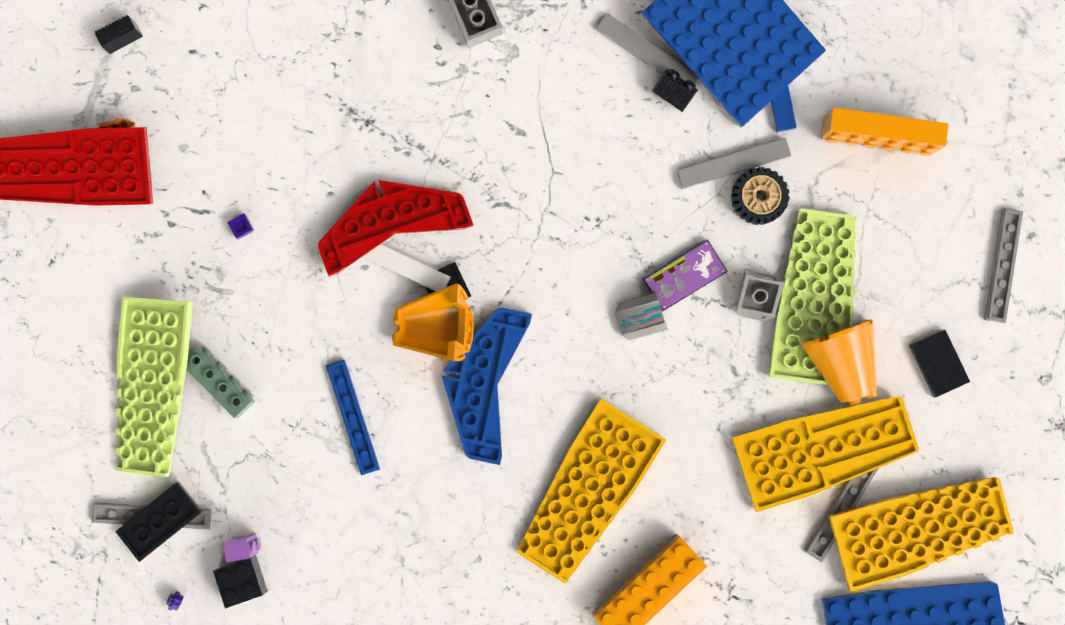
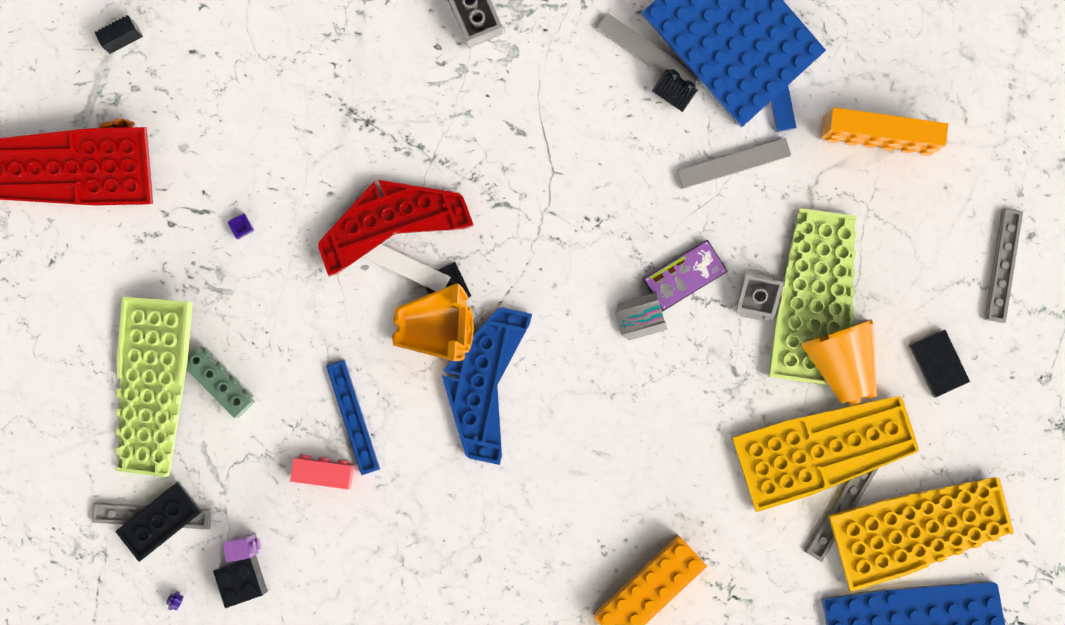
yellow wing [517,398,666,583] -> none
wheel [731,167,790,225] -> none
none -> coral brick [290,454,354,489]

